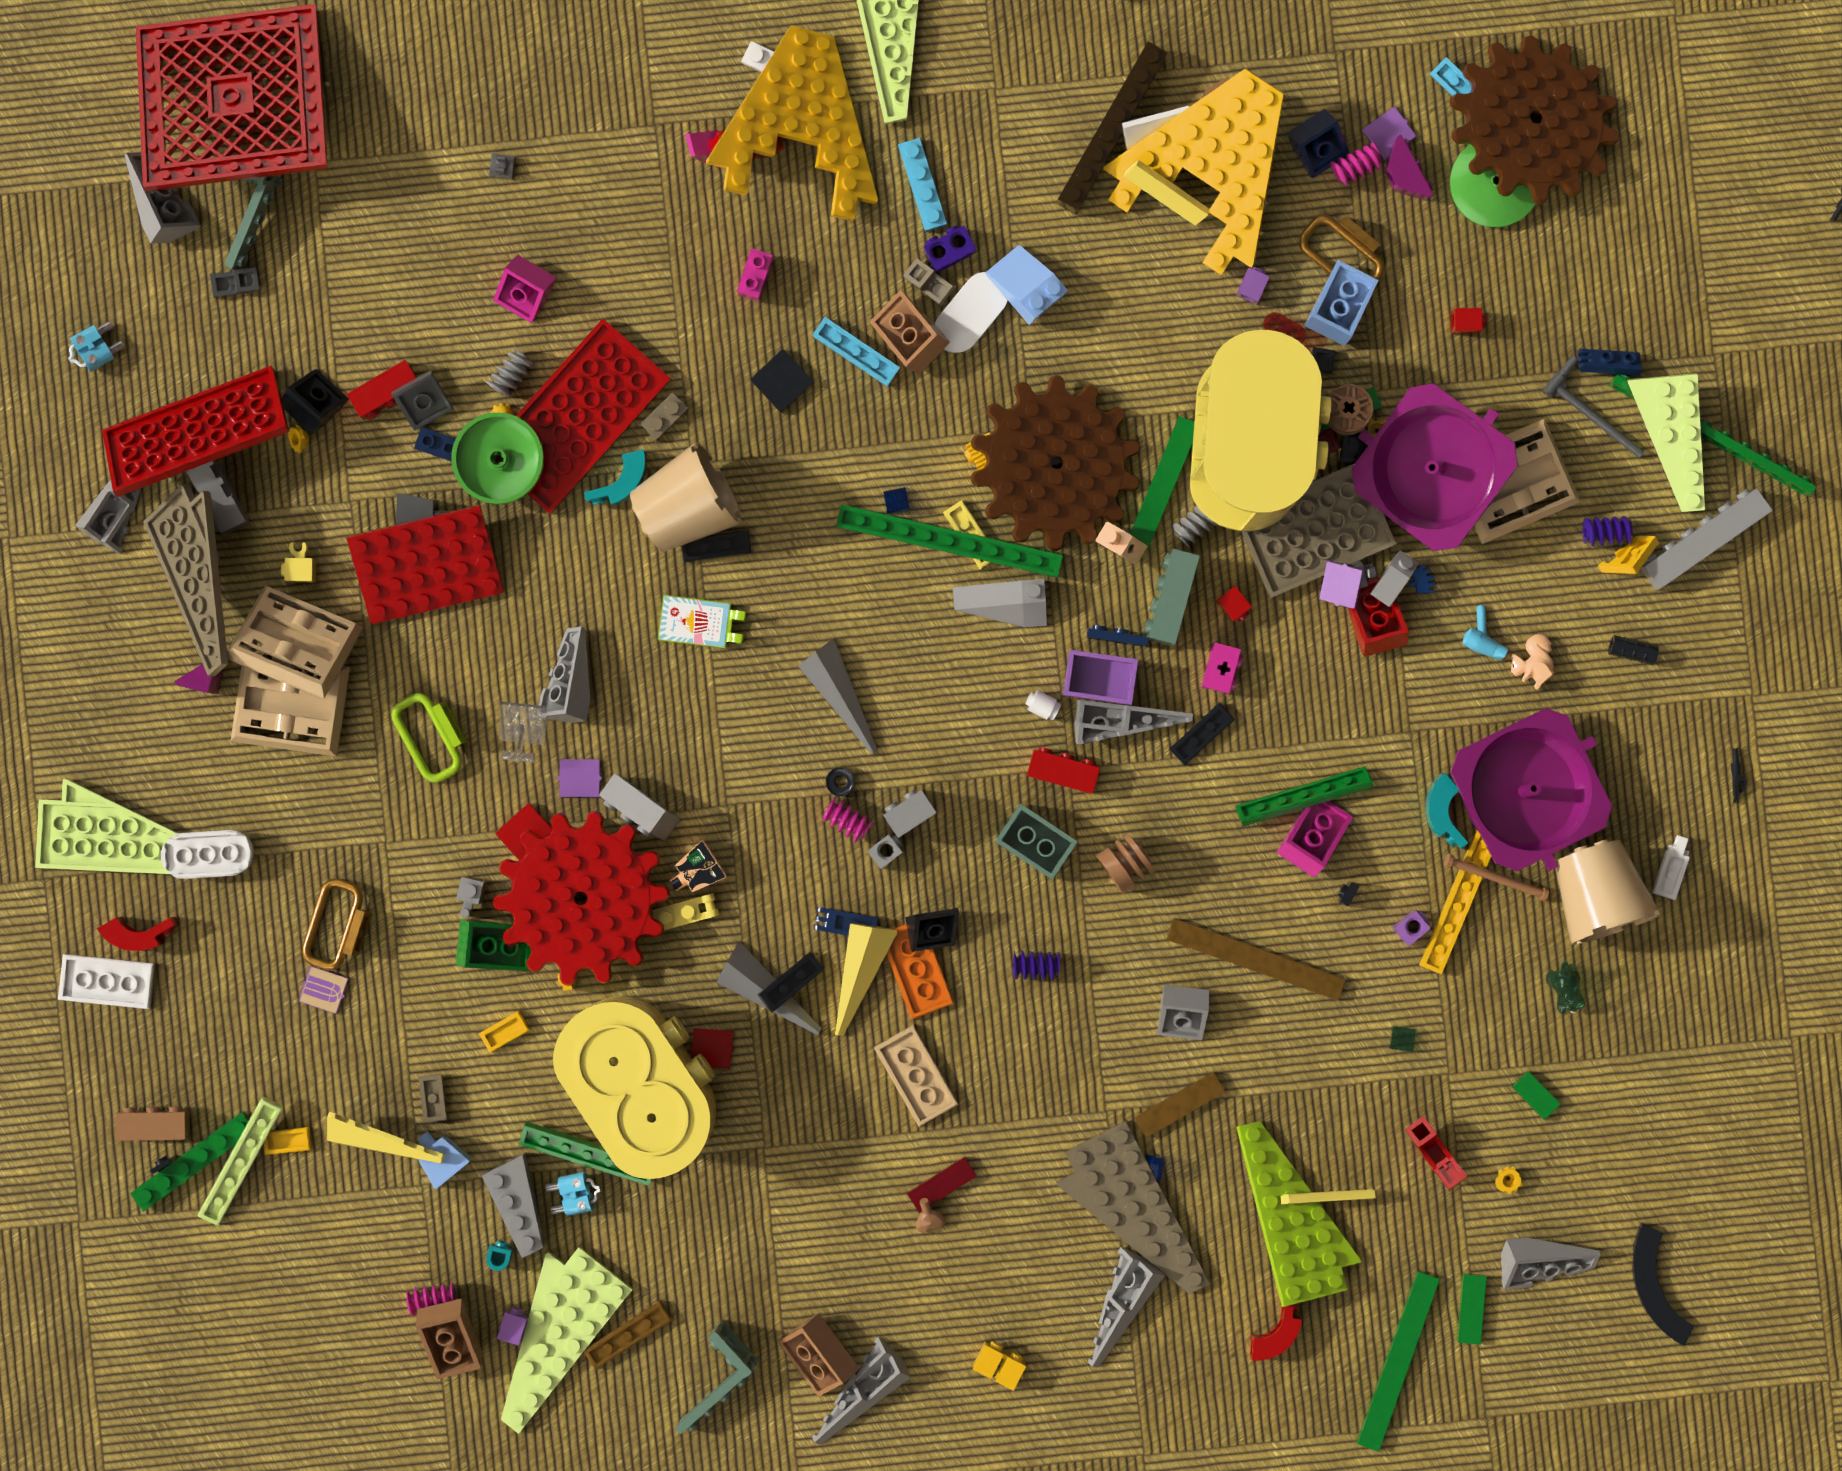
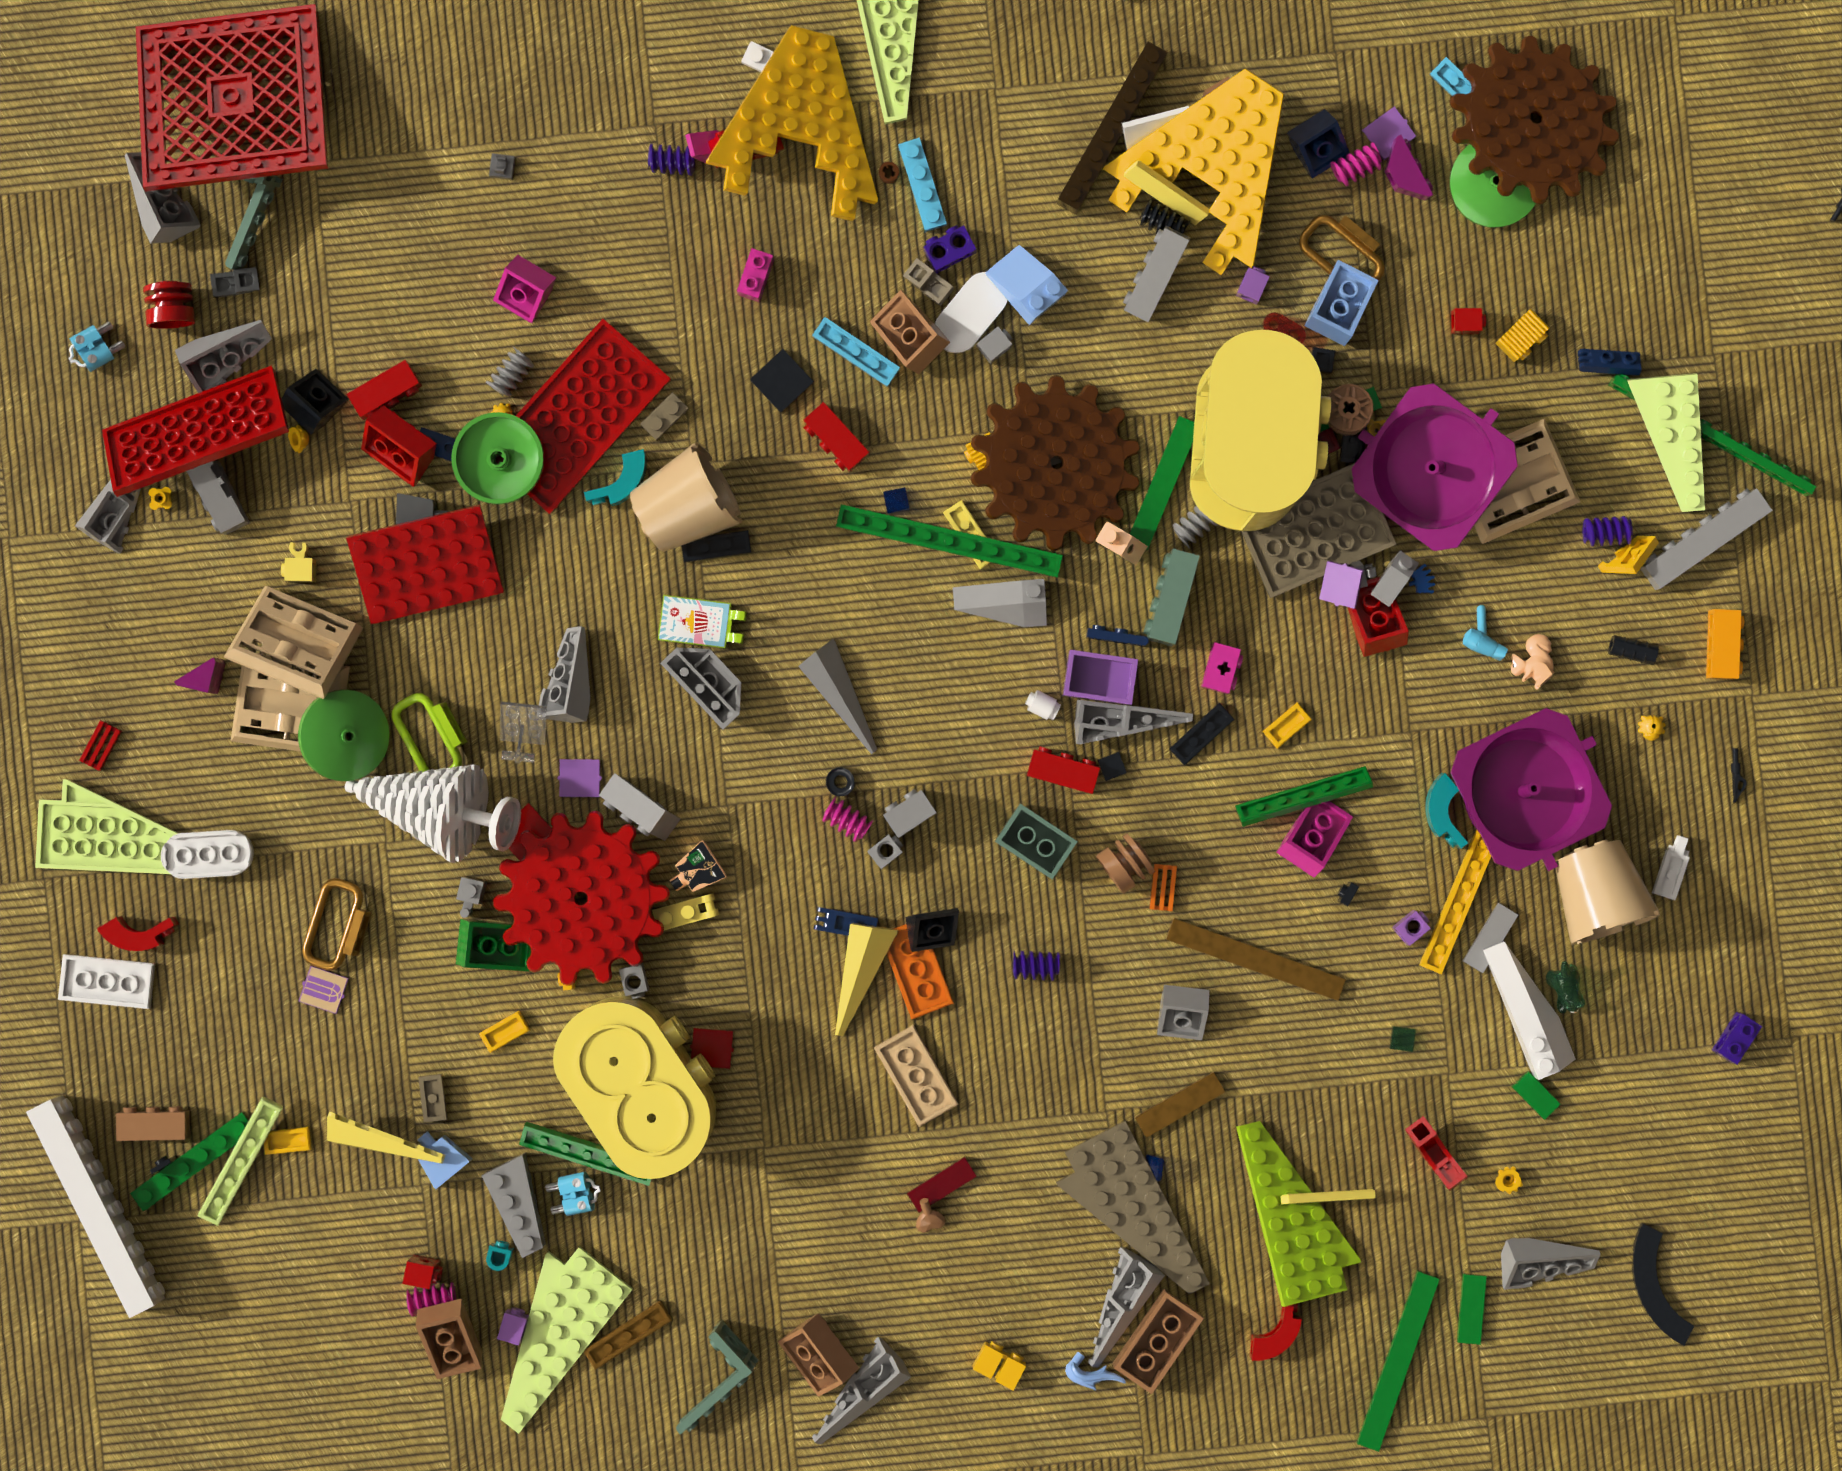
dark tan wing [143,484,228,676] -> none
dark grey tile [391,370,454,431] -> none
light grey wedge [717,942,821,1035] -> none
black tile [757,952,824,1013] -> none
red brick [1216,586,1252,623] -> none
medium nougat bar [1444,854,1549,901] -> none
dark grey bar [1542,356,1645,458] -> none
none -> white brick [26,1095,165,1318]
none -> red tile [79,720,122,771]
none -> red wheel [143,281,195,329]
none -> yellow plate [148,487,172,510]
none -> light grey wedge [175,320,272,393]
none -> bright green dish [298,690,389,781]
none -> white plant [345,765,521,863]
none -> red slope [361,405,437,487]
none -> red brick [402,1255,443,1289]
none -> light grey brick [619,963,650,999]
none -> dark purple piece [648,143,696,176]
none -> light grey wedge [660,648,741,730]
none -> red brick [803,402,870,473]
none -> reddish brown bush [879,162,899,184]
none -> light grey brick [976,327,1013,364]
none -> light blue piece [1065,1352,1126,1390]
none -> black tile [1097,752,1127,781]
none -> medium nougat brick [1112,1288,1204,1394]
none -> light grey brick [1123,226,1190,322]
none -> black piece [1140,198,1191,234]
none -> orange tile [1149,864,1177,911]
none -> yellow tile [1262,702,1312,749]
none -> light grey tile [1463,903,1518,973]
none -> white wedge [1483,941,1576,1080]
none -> yellow brick [1495,309,1550,362]
none -> yellow animal [1638,715,1666,741]
none -> light orange brick [1706,609,1744,679]
none -> dark purple brick [1712,1012,1762,1065]

